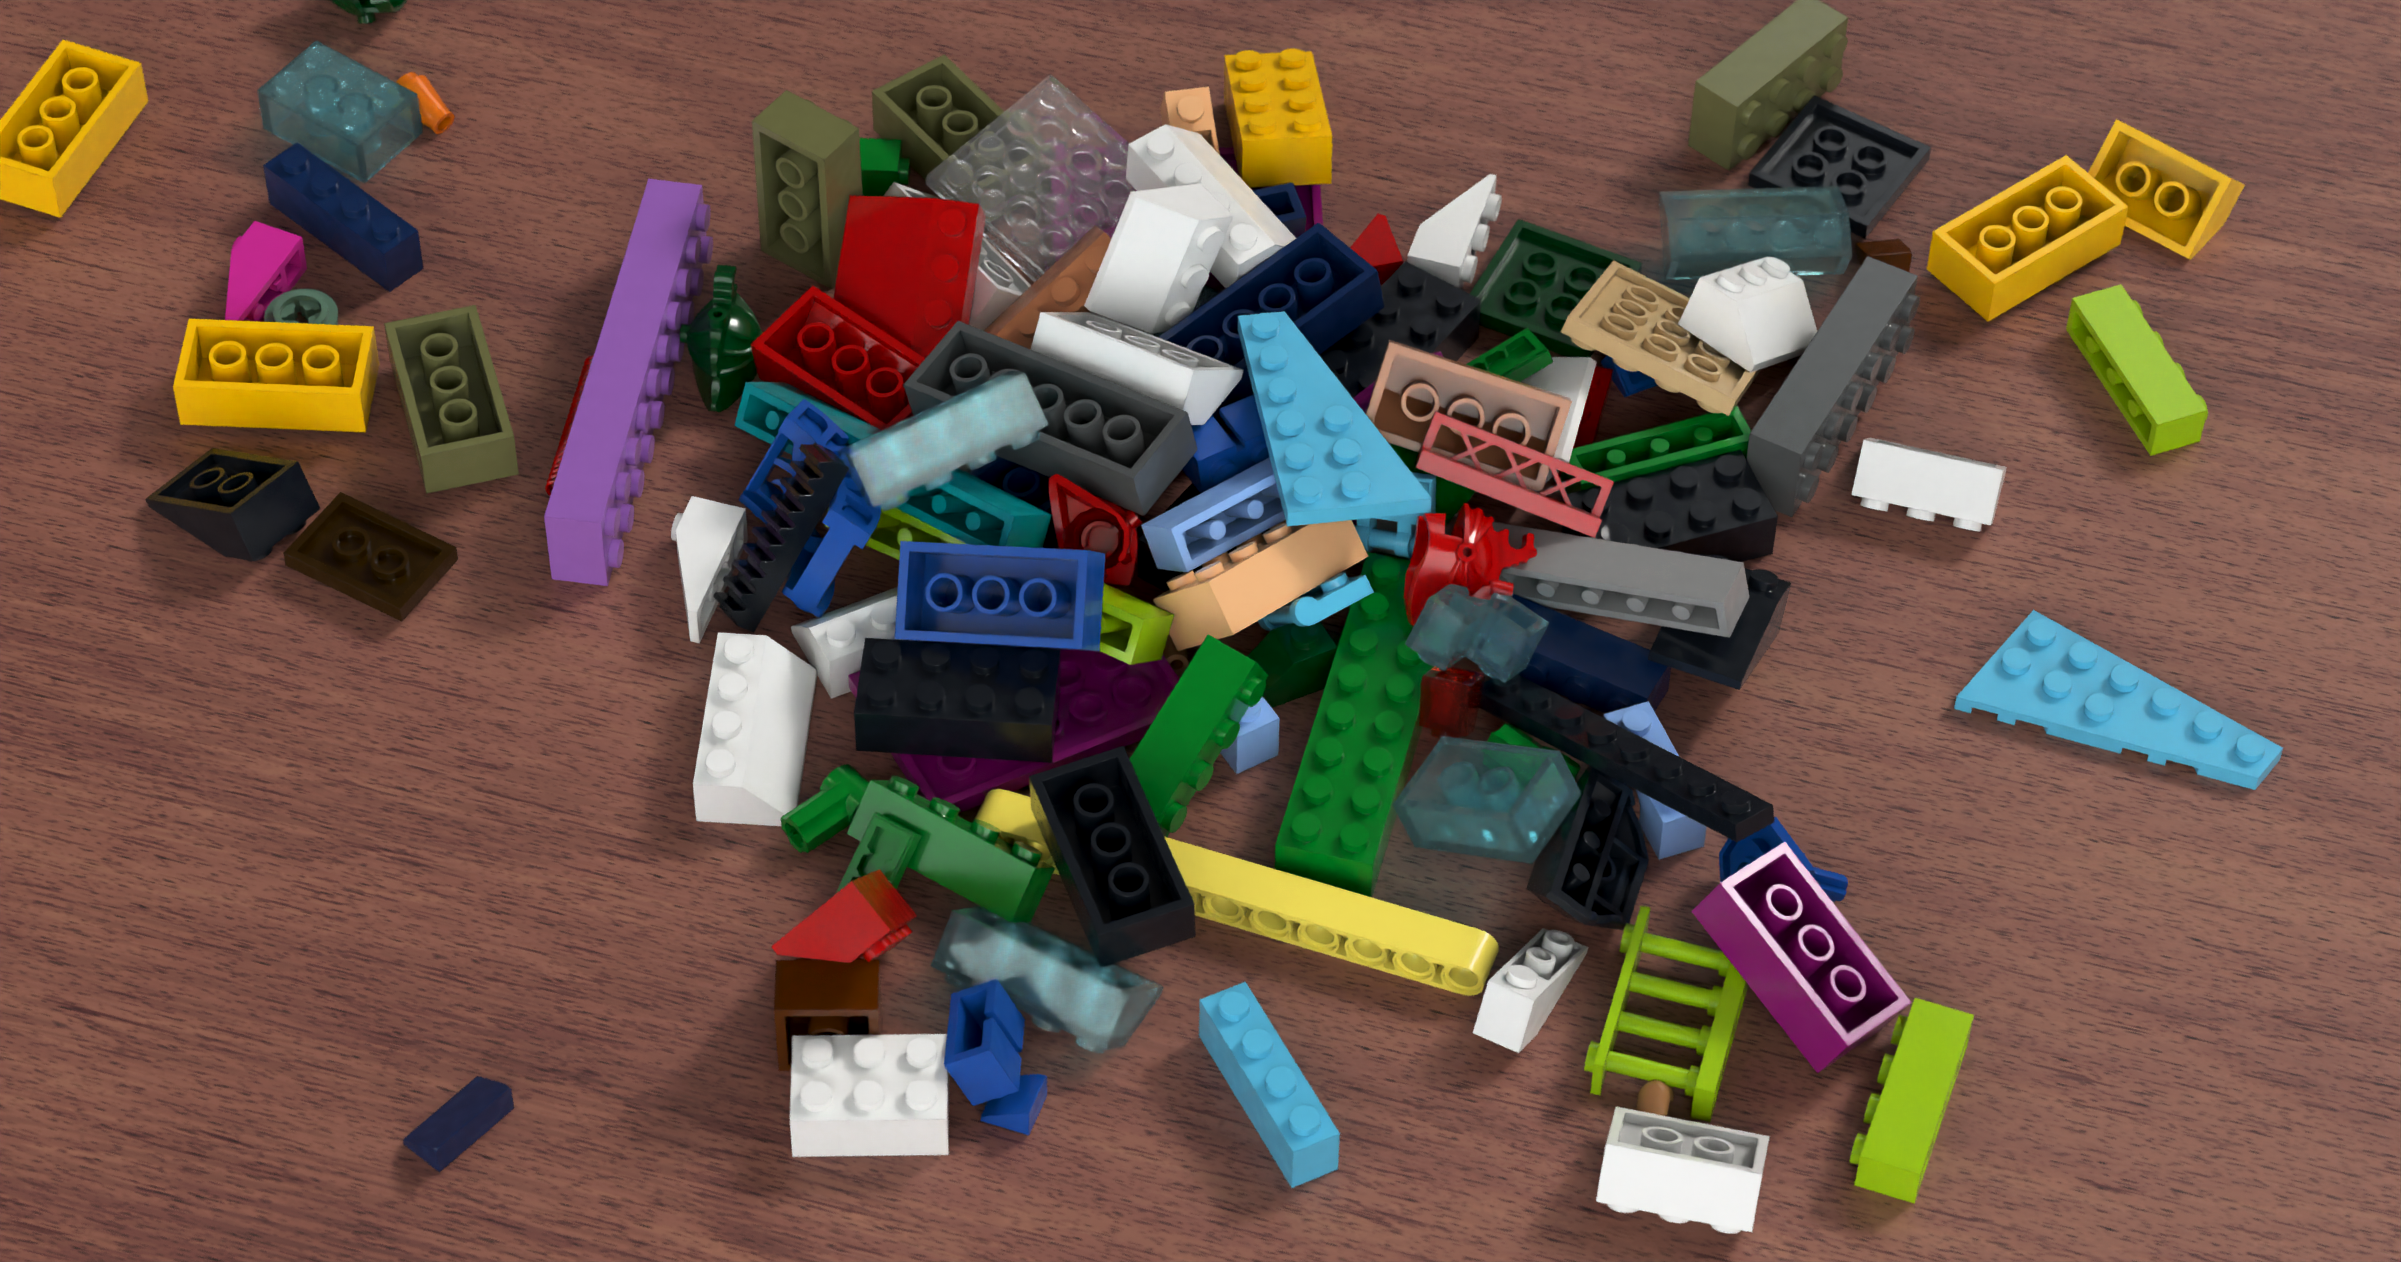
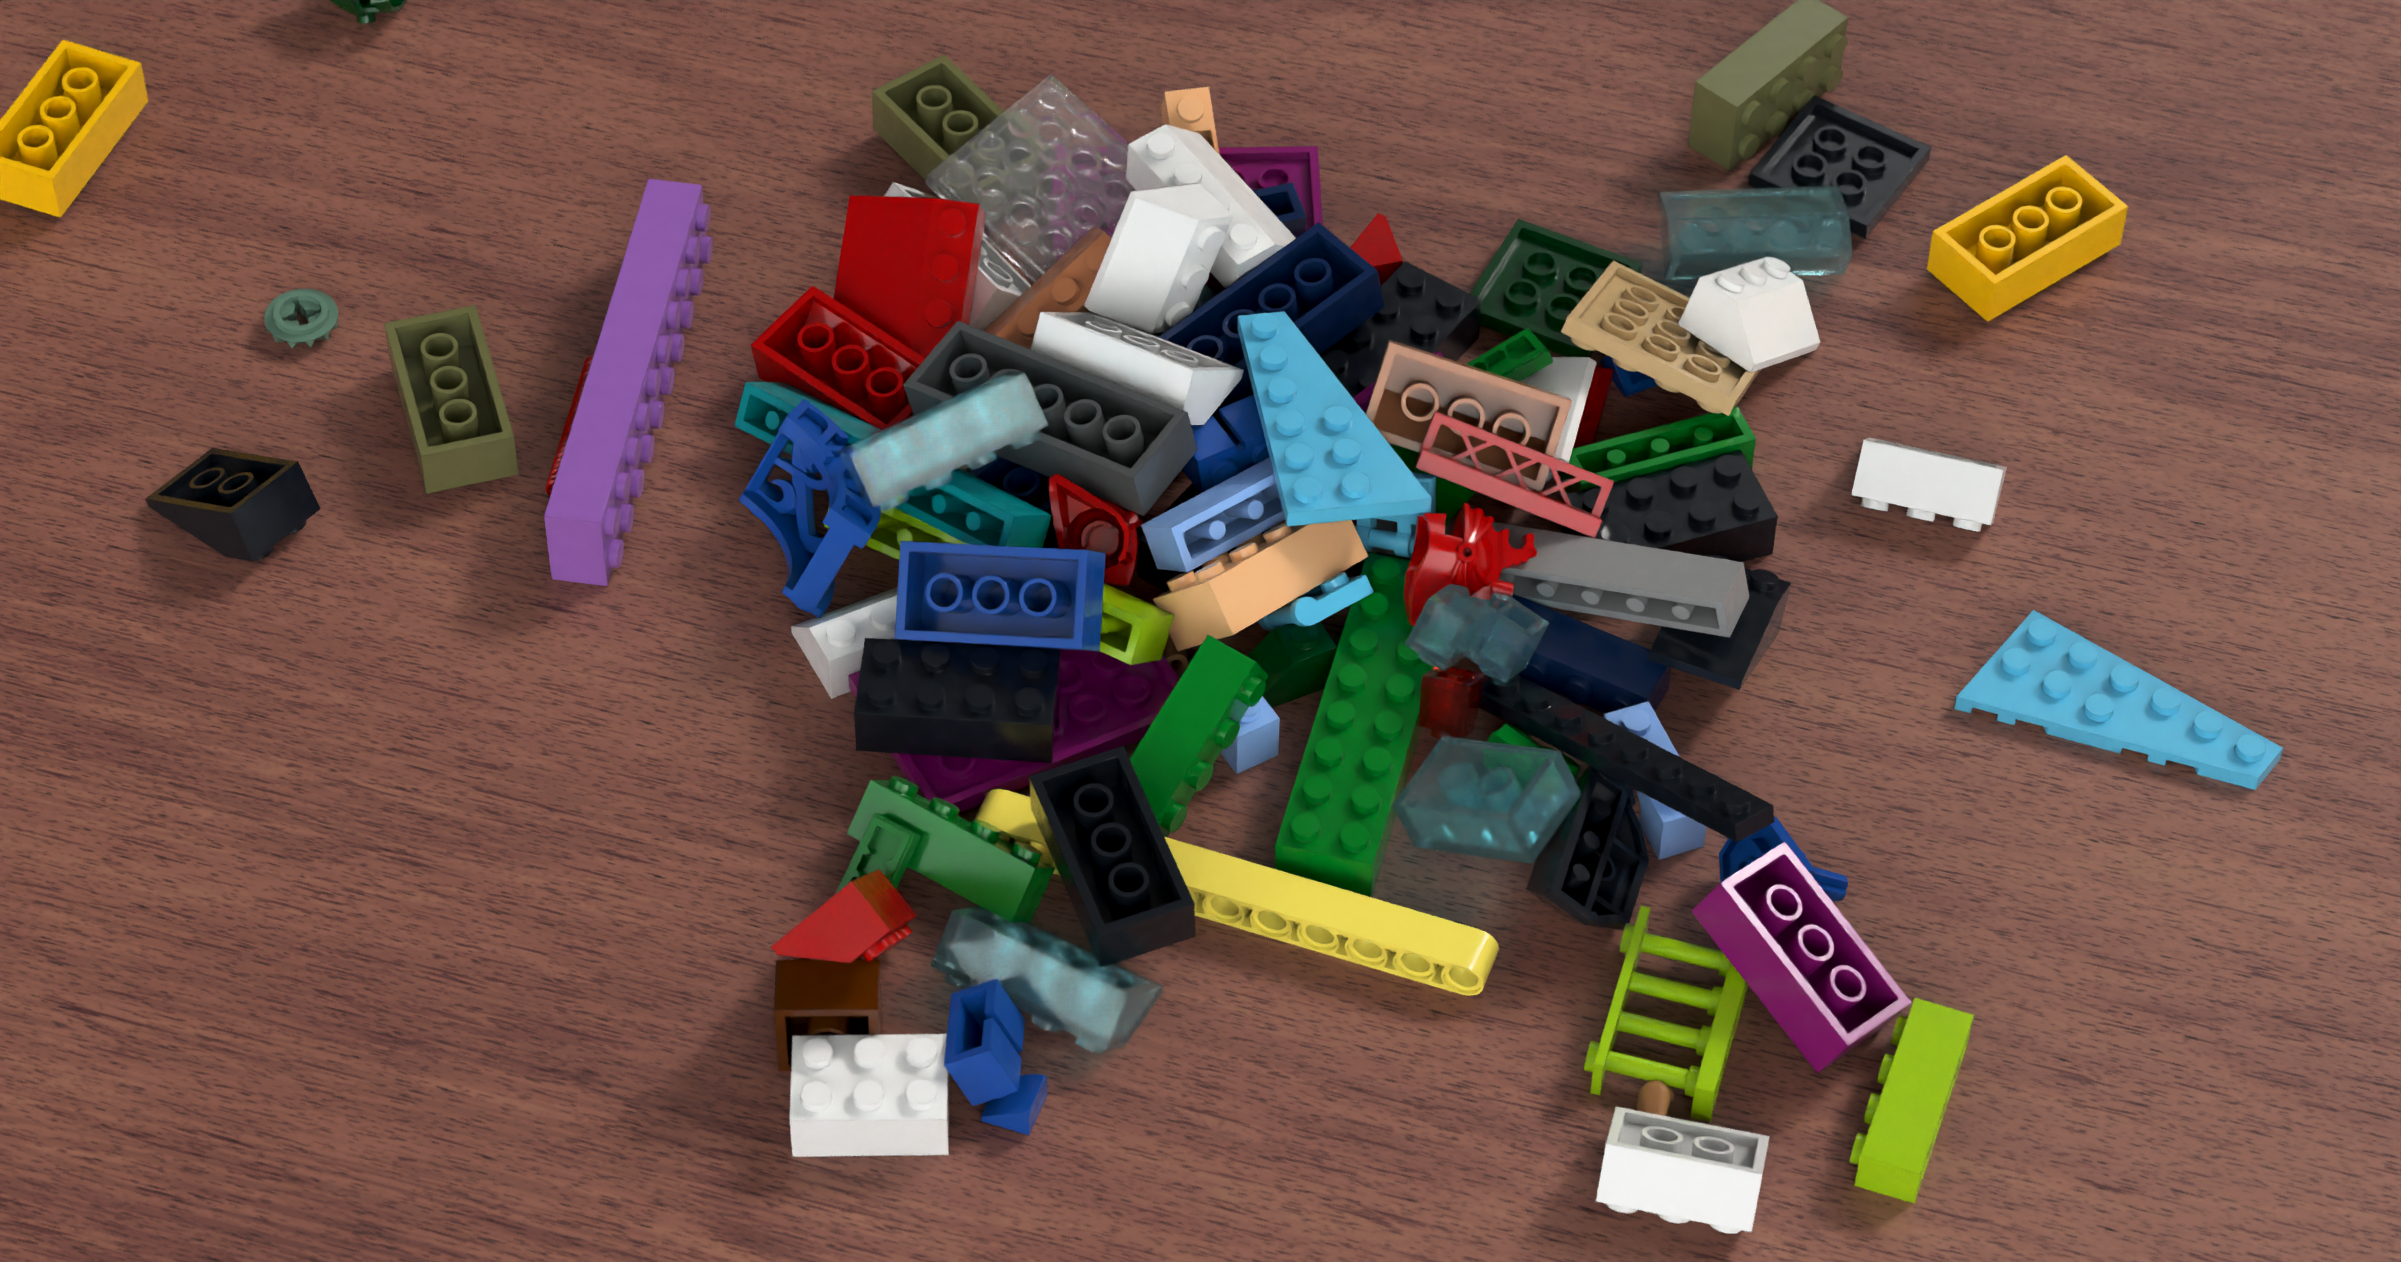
yellow brick [173,319,380,433] -> none
dark pink slope [225,221,307,322] -> none
clear light blue brick [257,40,423,183] -> none
dark blue brick [263,142,424,292] -> none
dark brown plate [283,492,458,622] -> none
orange cone [390,72,455,134] -> none
dark blue slope [403,1076,514,1172] -> none
white slope [671,496,748,643] -> none
dark green helmet [680,265,764,412] -> none
white slope [693,632,817,826] -> none
black gear [713,443,849,633] -> none
olive brick [752,90,862,289] -> none
green piece [781,764,869,853] -> none
green brick [859,138,910,196] -> none
medium azure brick [1199,982,1340,1188] -> none
yellow brick [1224,48,1332,187] -> none
white slope [1407,174,1502,290] -> none
white slope [1473,928,1588,1053] -> none
dark grey brick [1746,256,1920,517] -> none
reddish brown slope [1854,238,1912,272] -> none
lime brick [2066,284,2208,456] -> none
yellow slope [2088,119,2245,260] -> none

